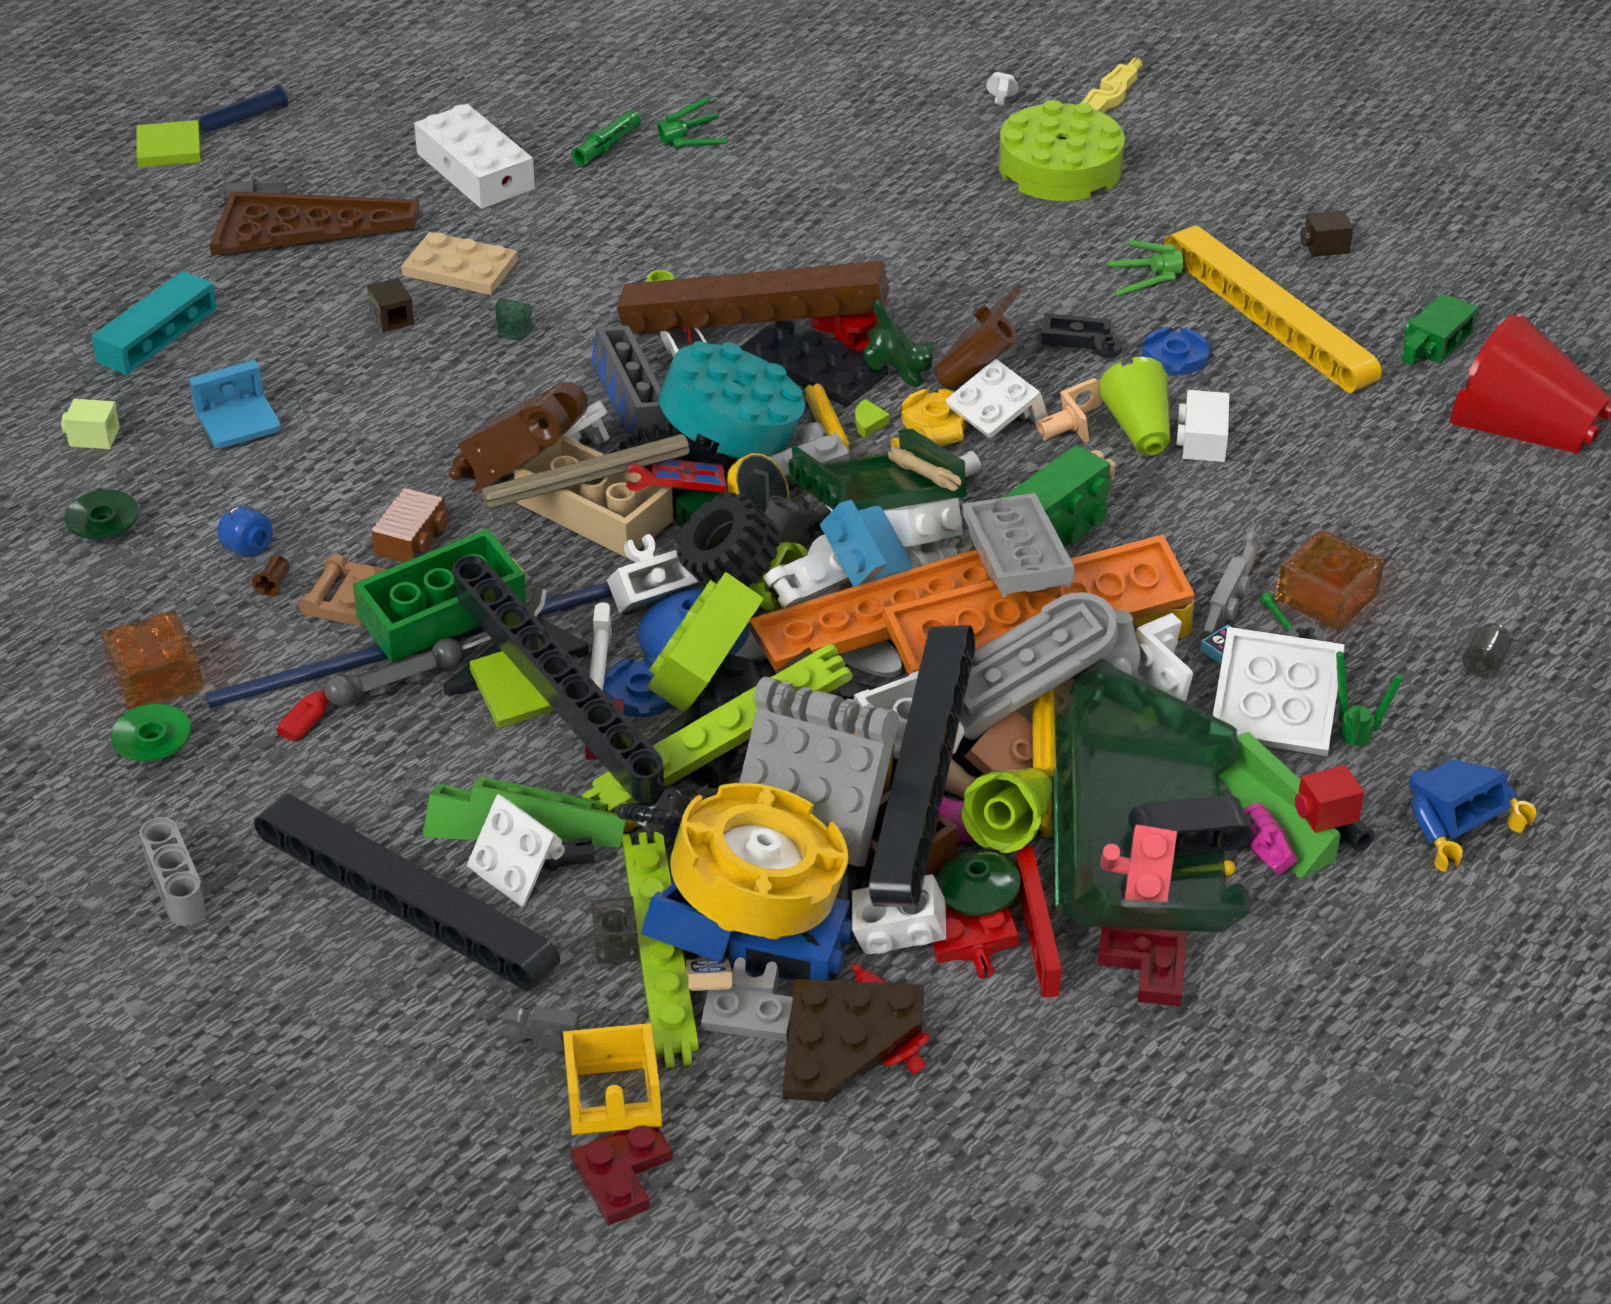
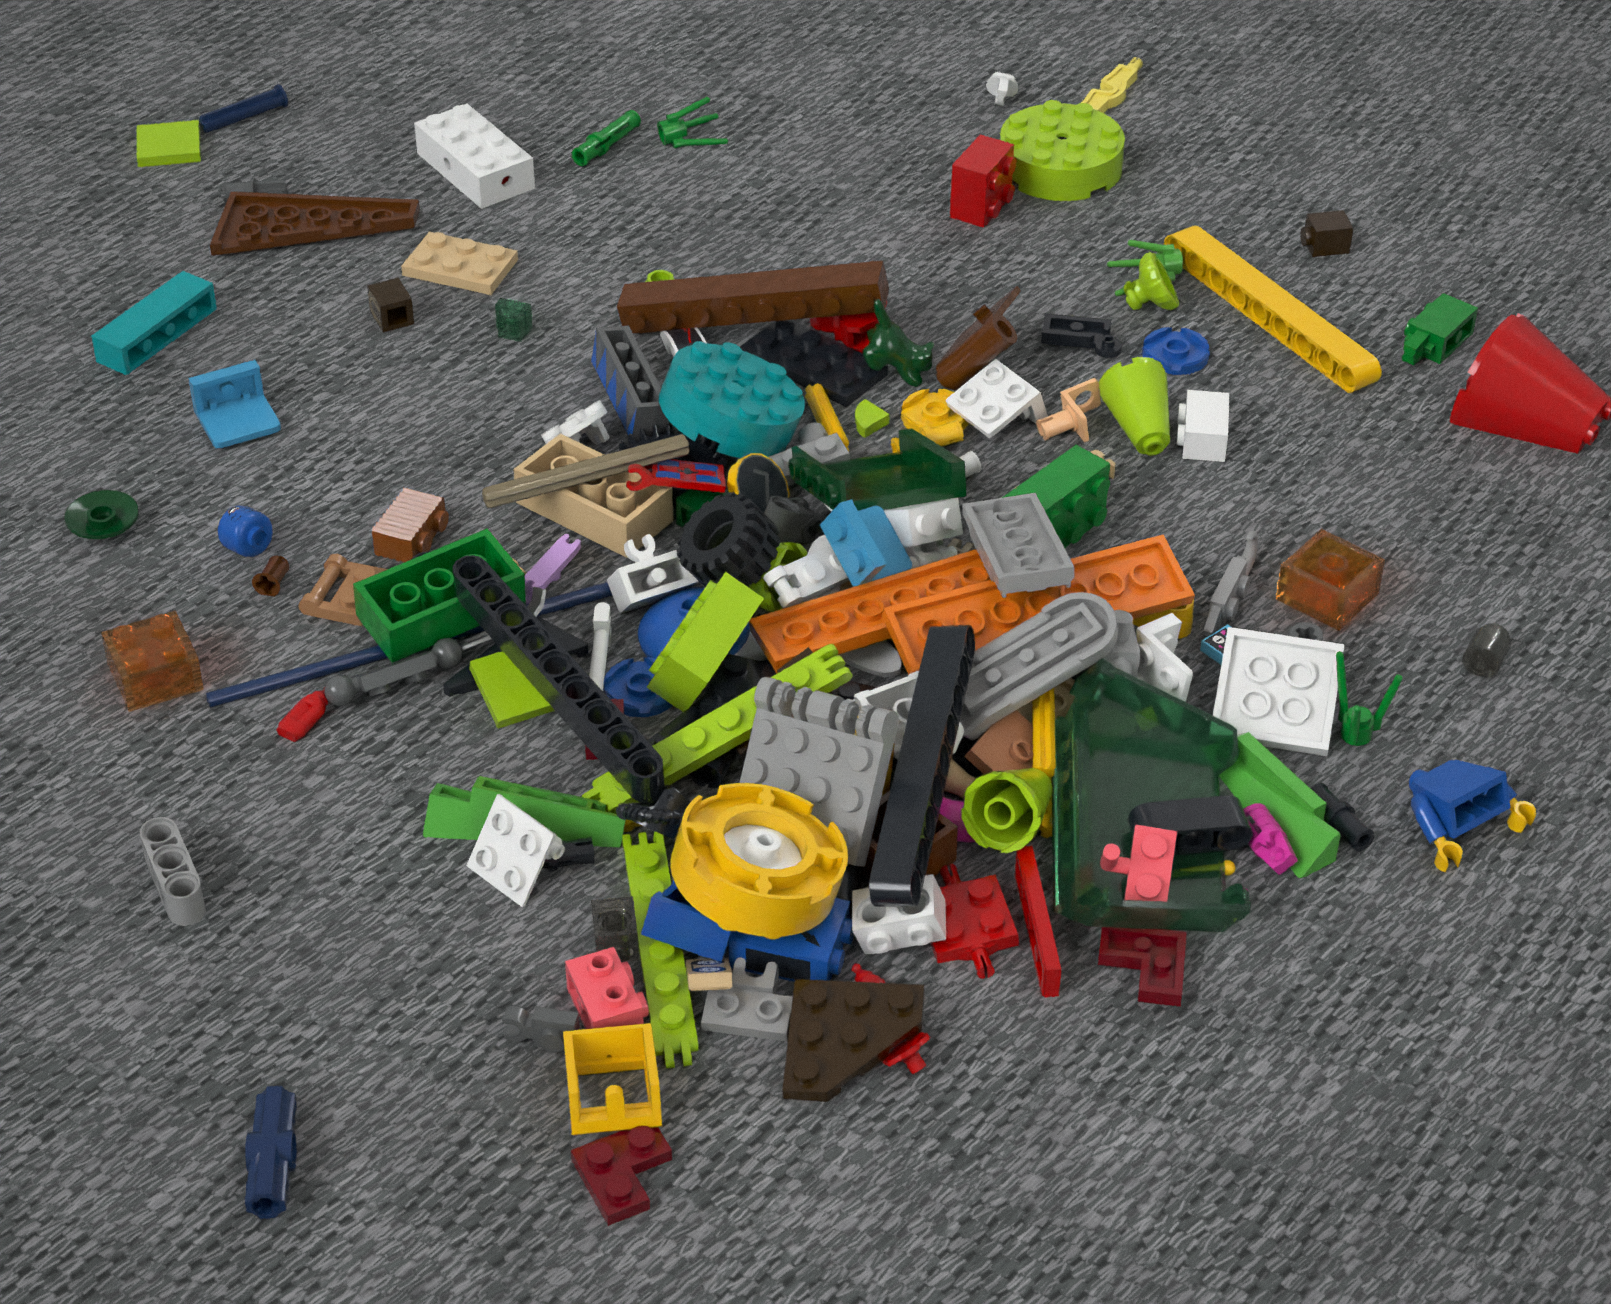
yellowish green brick [61,399,120,449] -> none
green dish [111,704,191,762] -> none
black beam [254,794,561,991] -> none
reddish brown piece [449,382,588,493] -> none
tan piece [888,447,961,491] -> none
dark green dish [937,851,1021,916] -> none
green hinge [1260,592,1292,631] -> none
red brick [1295,765,1364,833] -> none
none -> dark blue piece [245,1086,297,1219]
none -> lavender piece [525,534,581,604]
none -> coral brick [565,947,649,1029]
none -> red brick [950,135,1017,227]
none -> lime hair [1123,252,1179,310]

